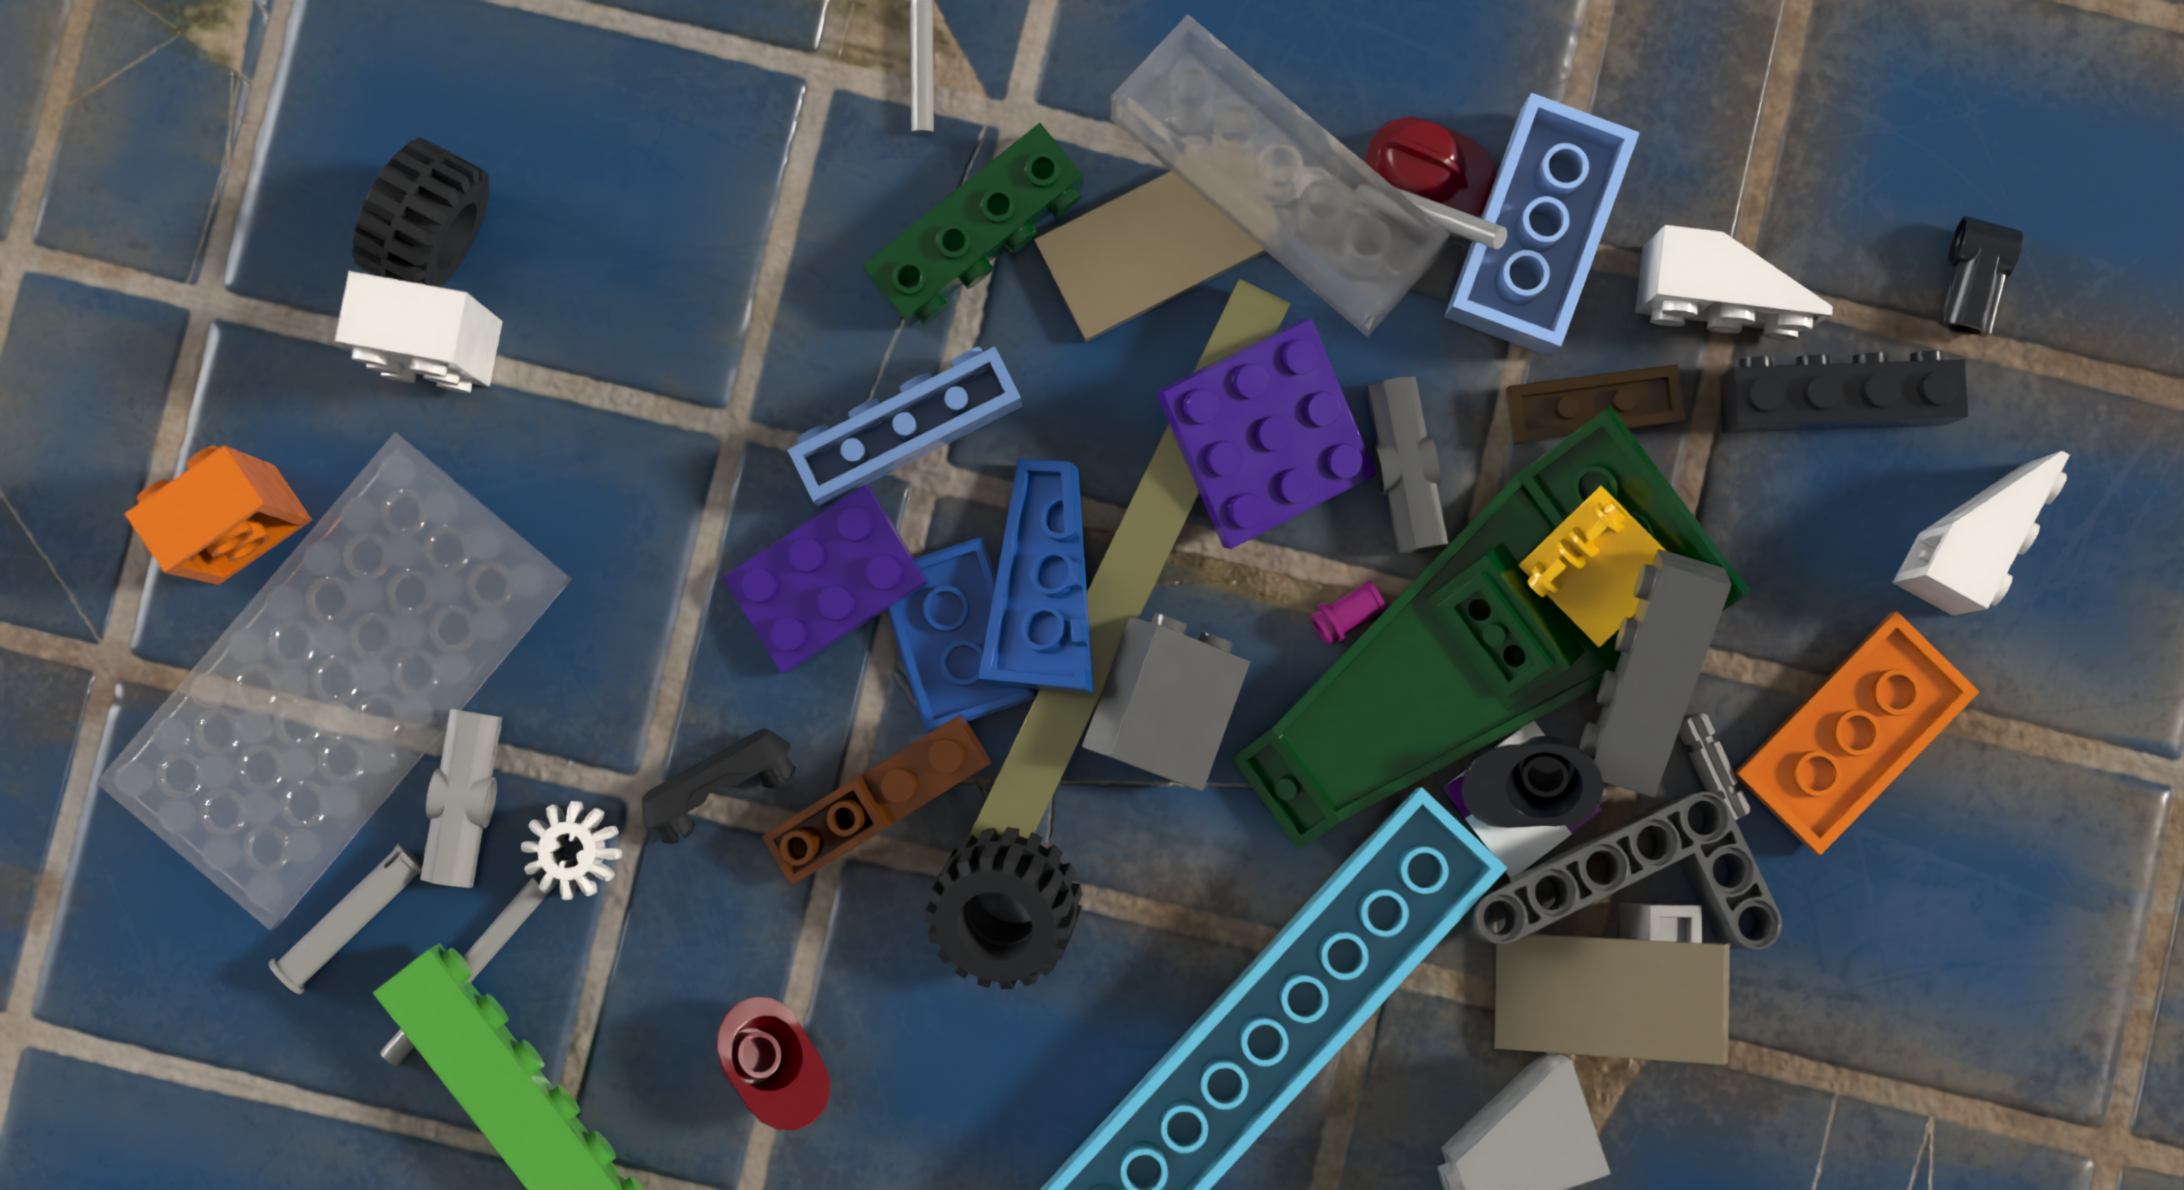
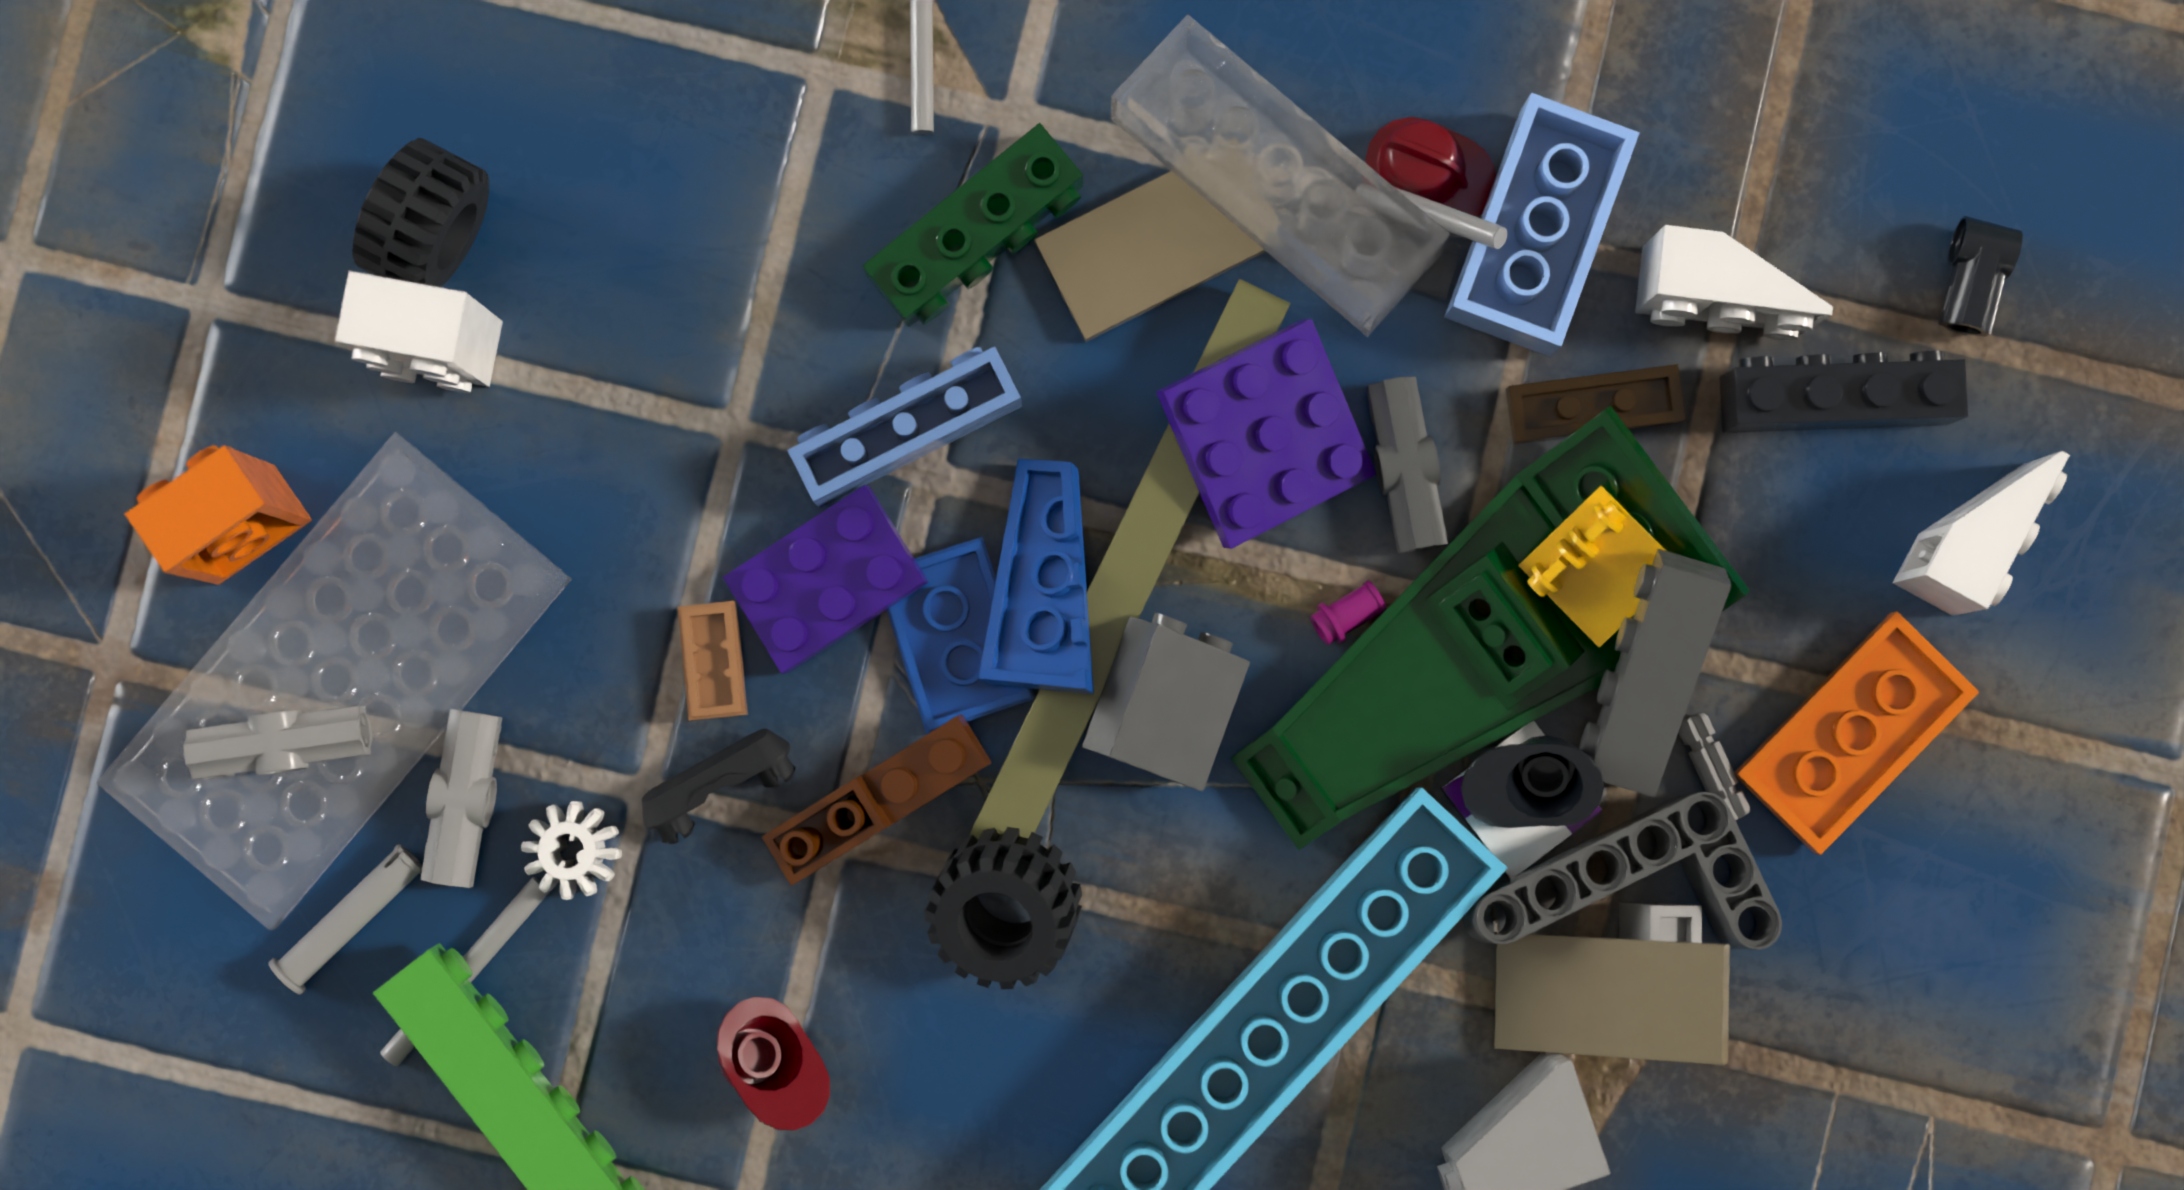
none -> light grey piece [183,705,373,780]
none -> medium nougat plate [677,601,748,721]

